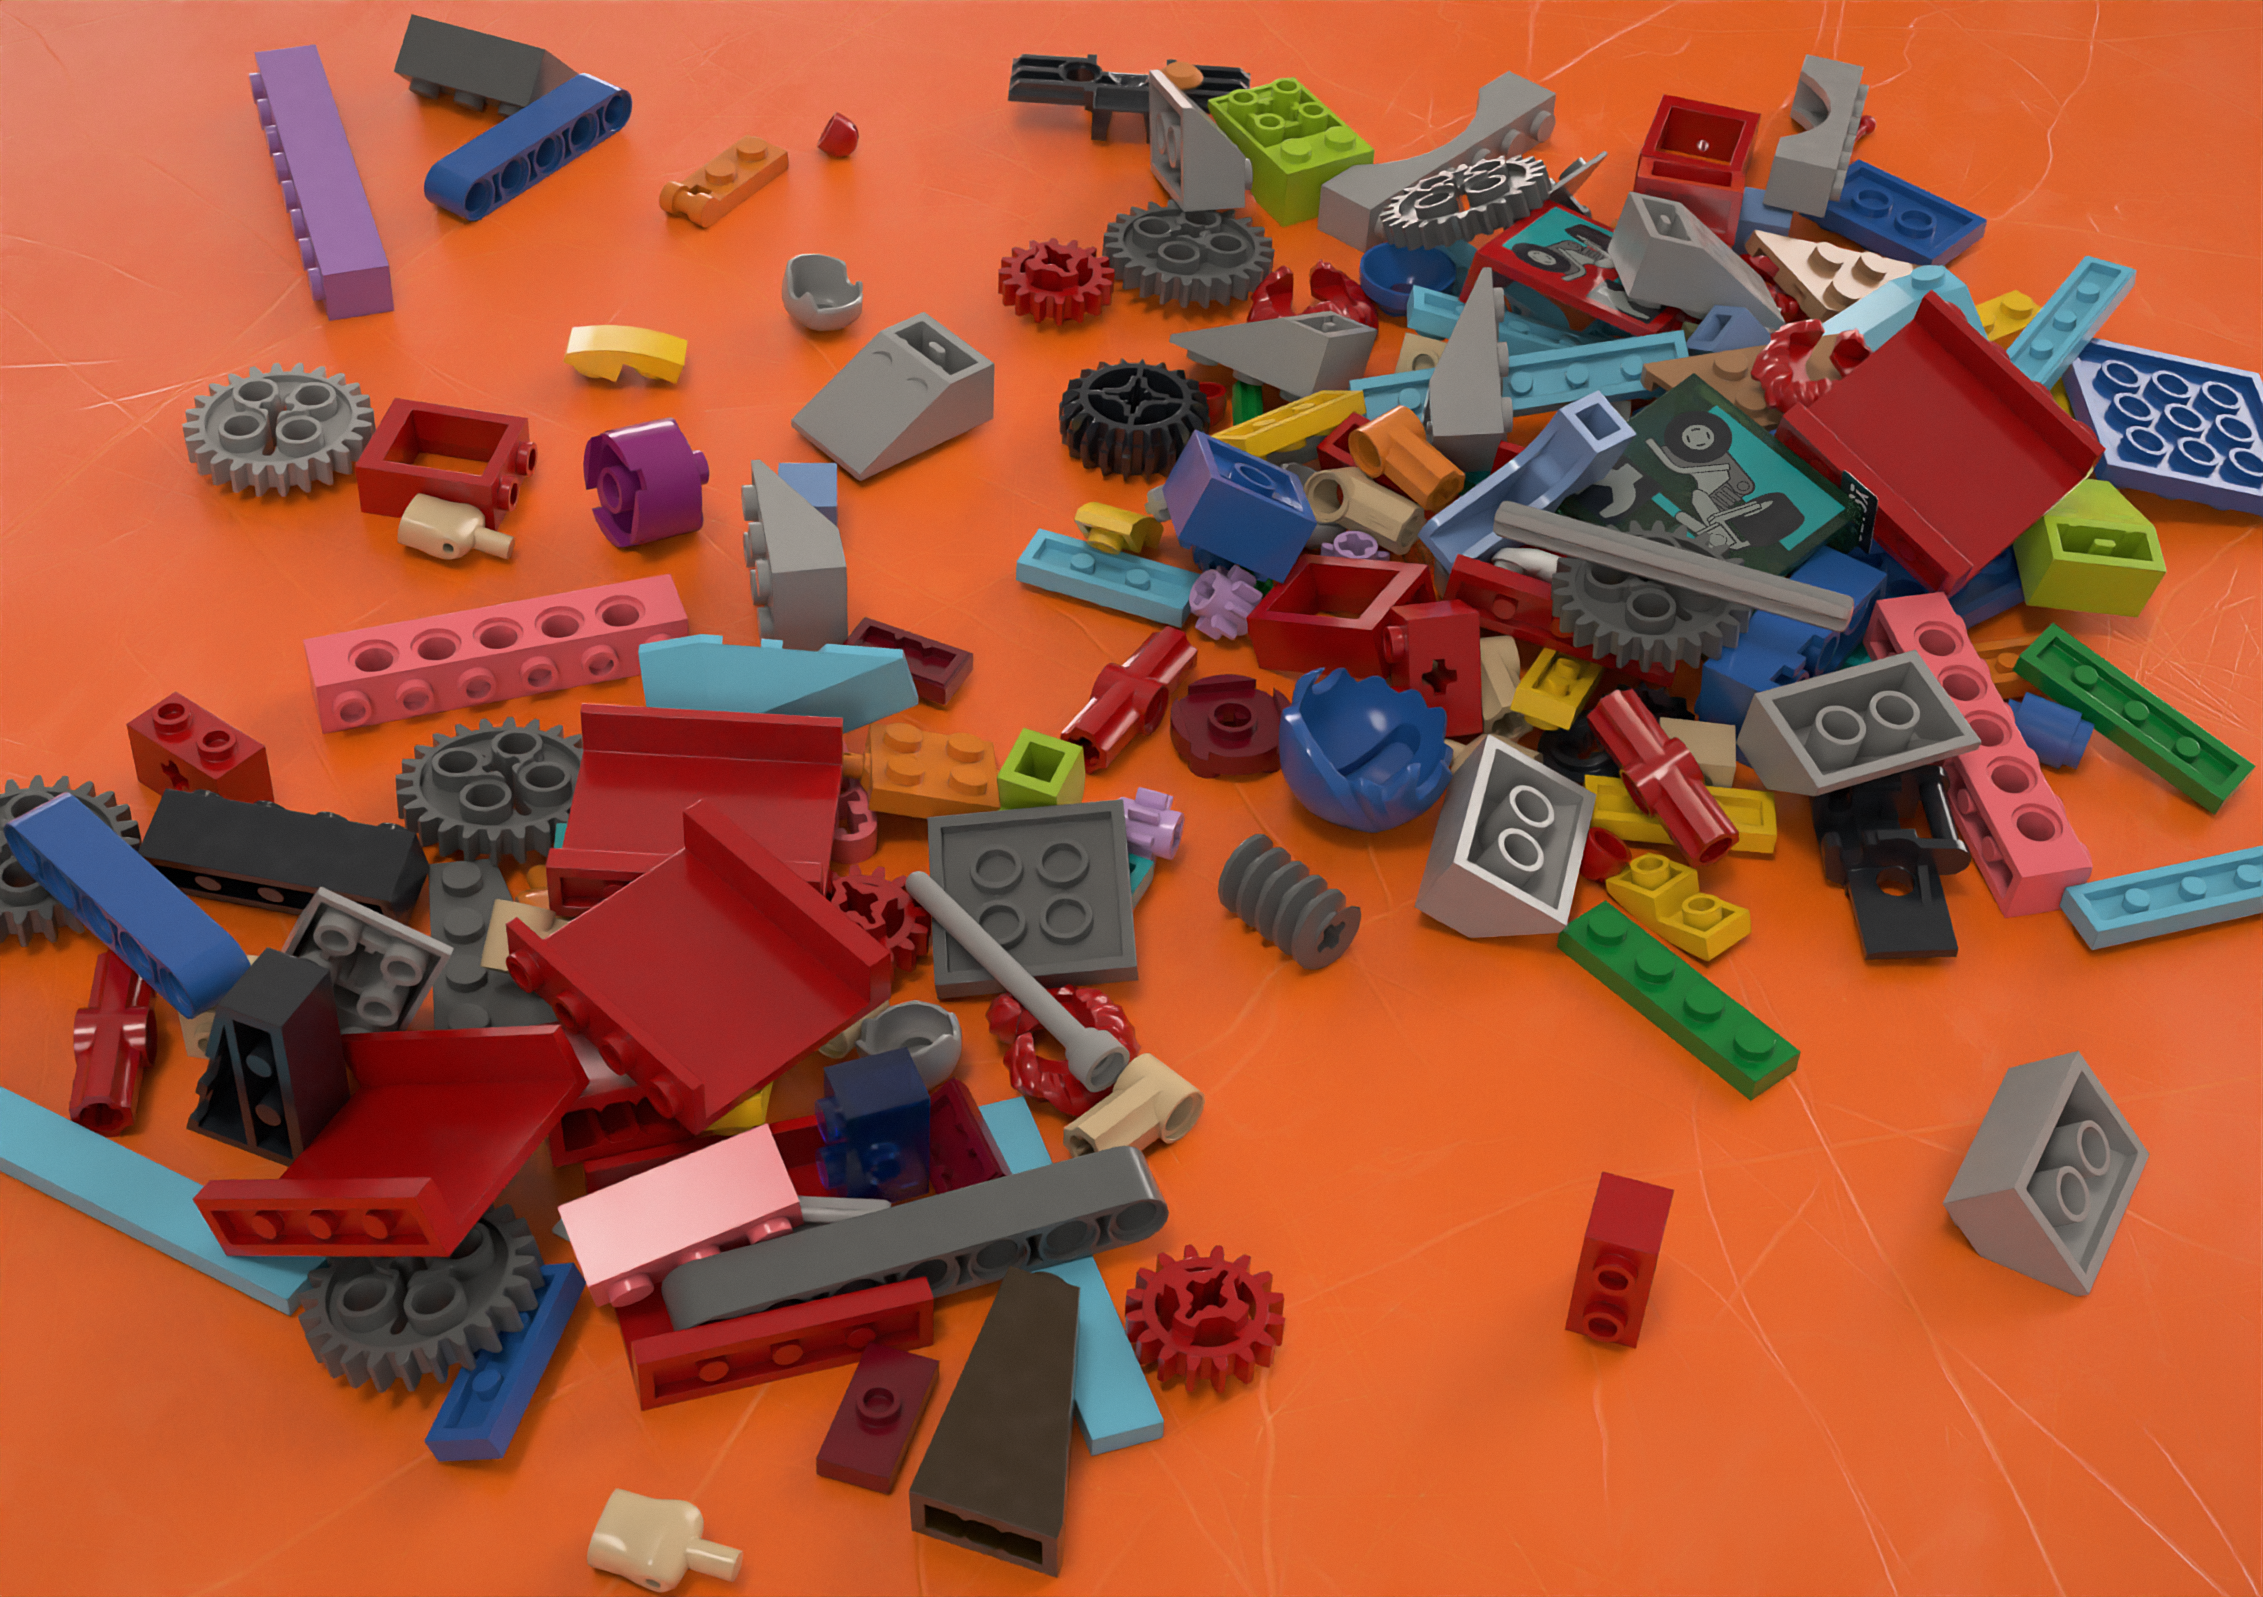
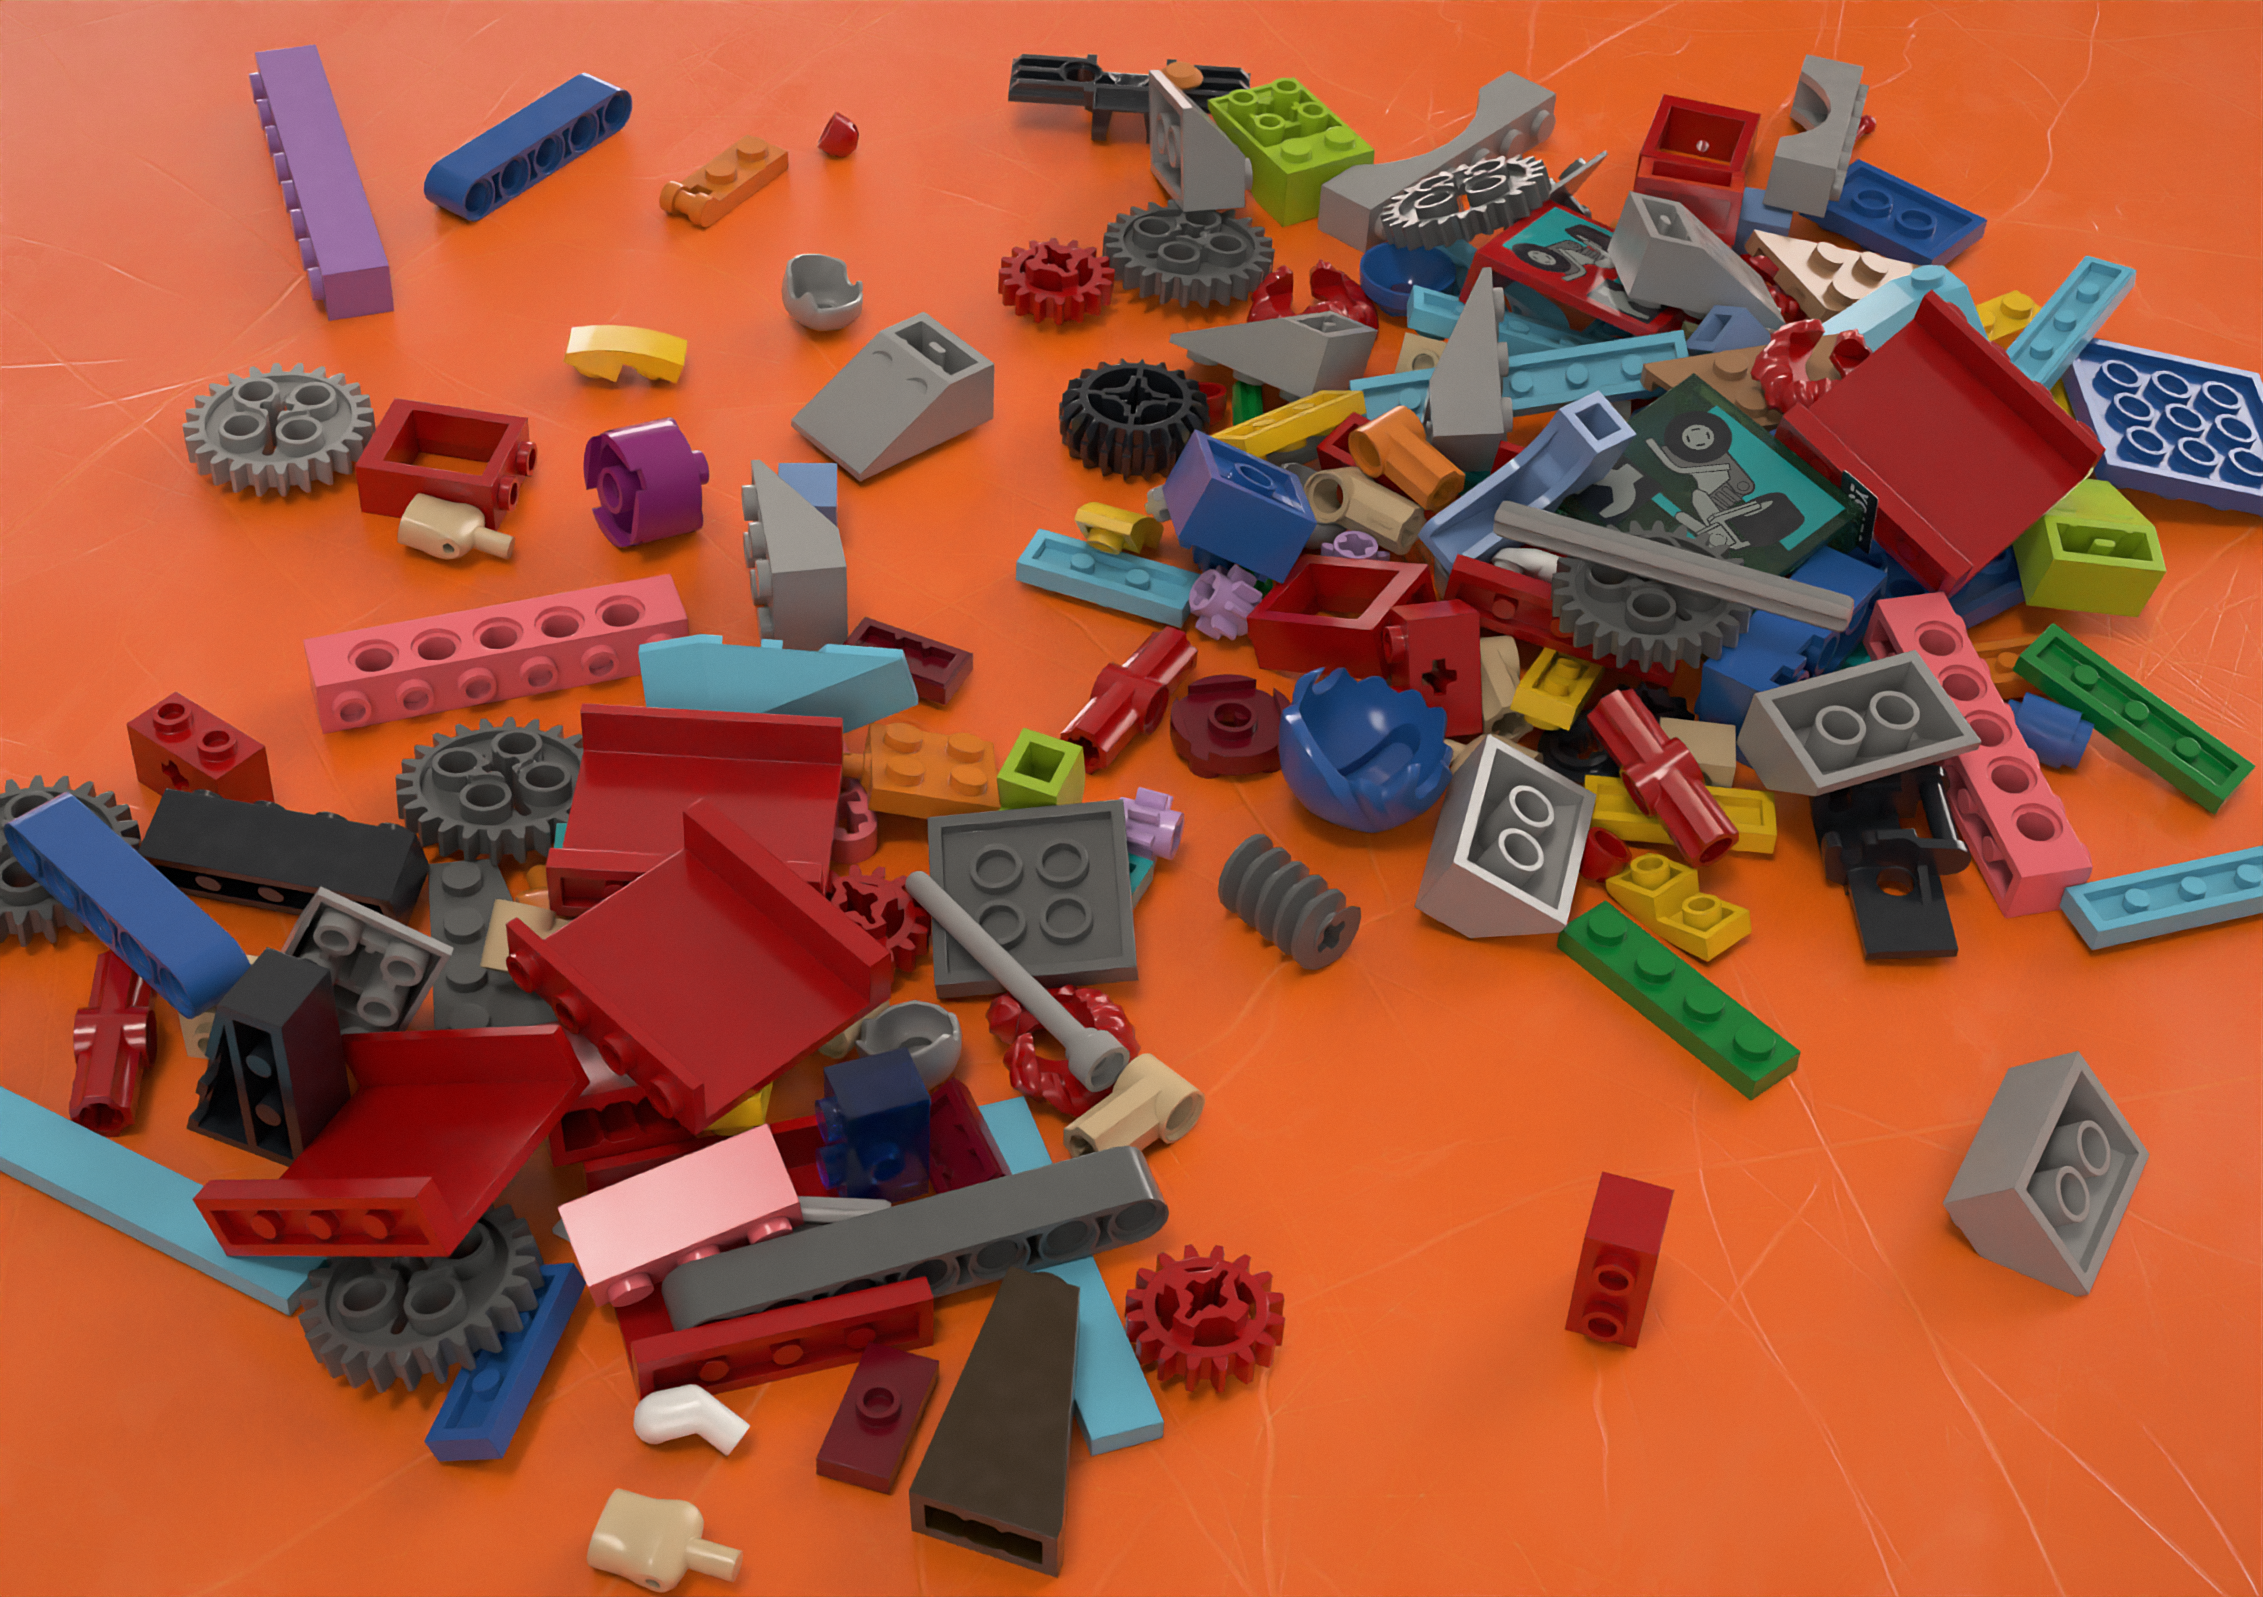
dark grey slope [393,14,578,118] -> none
none -> white arm [633,1384,751,1456]

